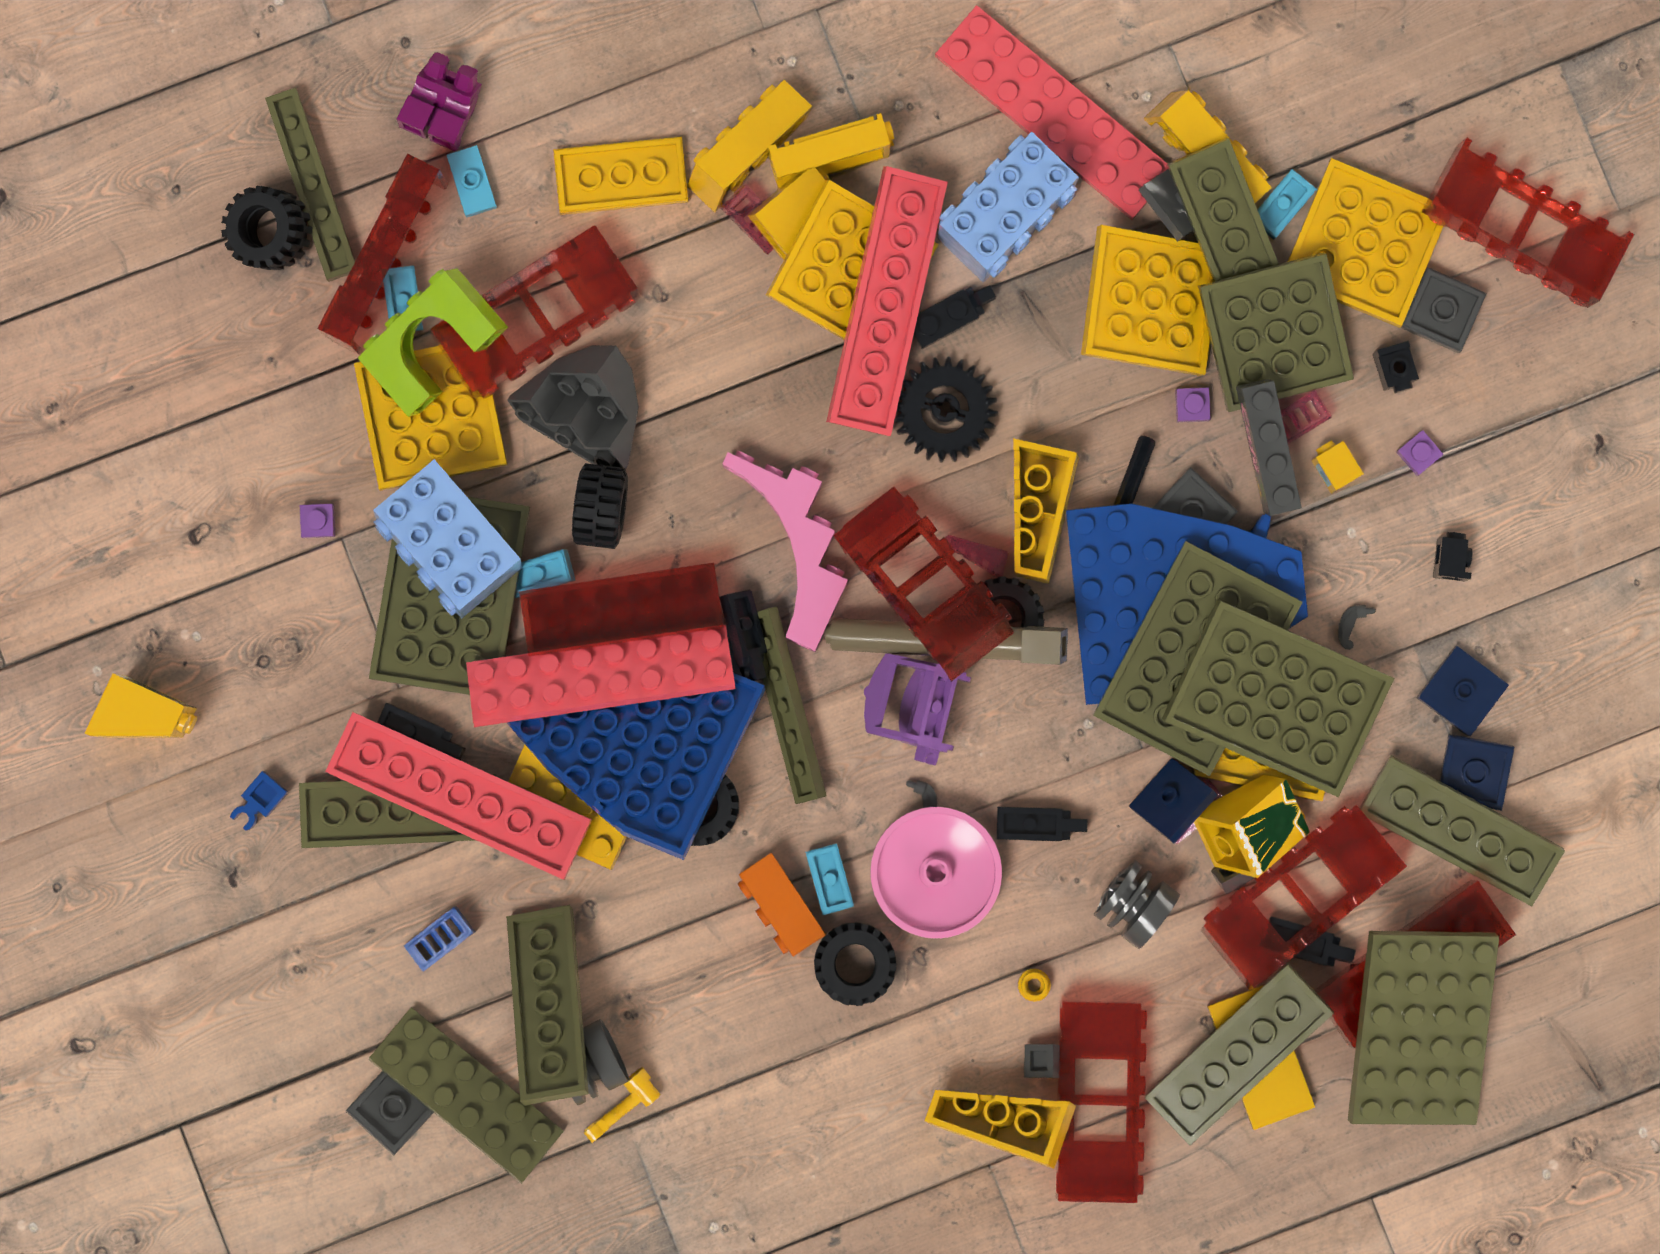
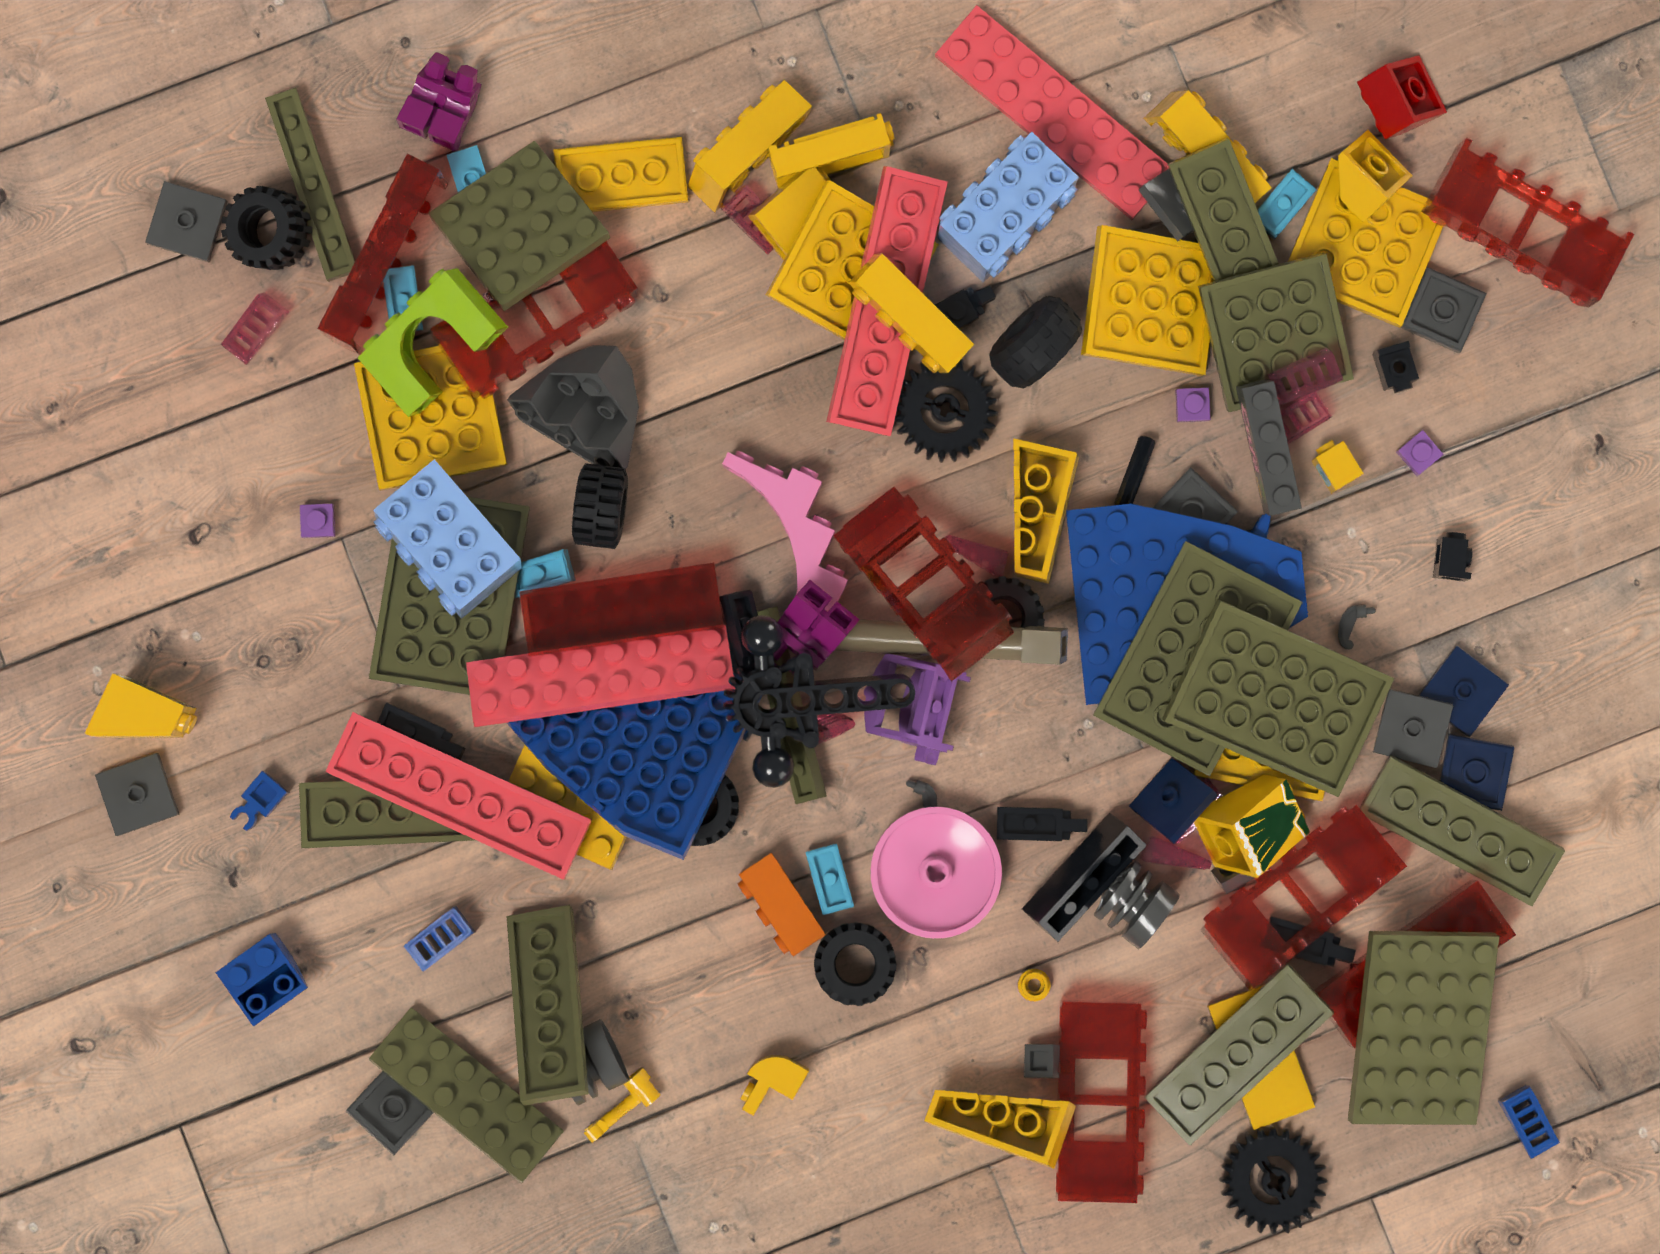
none -> dark grey plate [95,753,180,836]
none -> dark grey plate [145,181,228,263]
none -> blue slope [215,933,308,1026]
none -> clear pink slope [221,292,289,365]
none -> olive plate [429,141,610,311]
none -> black piece [723,615,915,788]
none -> yellow brick [740,1055,809,1116]
none -> magenta hips [774,580,859,675]
none -> clear pink slope [817,713,855,745]
none -> yellow brick [848,253,974,373]
none -> black tyre [989,296,1082,389]
none -> black brick [1022,813,1147,942]
none -> clear pink slope [1139,836,1212,870]
none -> black gear [1219,1125,1328,1235]
none -> clear pink slope [1267,348,1344,405]
none -> yellow slope [1338,130,1413,223]
none -> red slope [1357,55,1447,140]
none -> dark grey plate [1373,689,1453,768]
none -> blue slope [1498,1085,1560,1159]

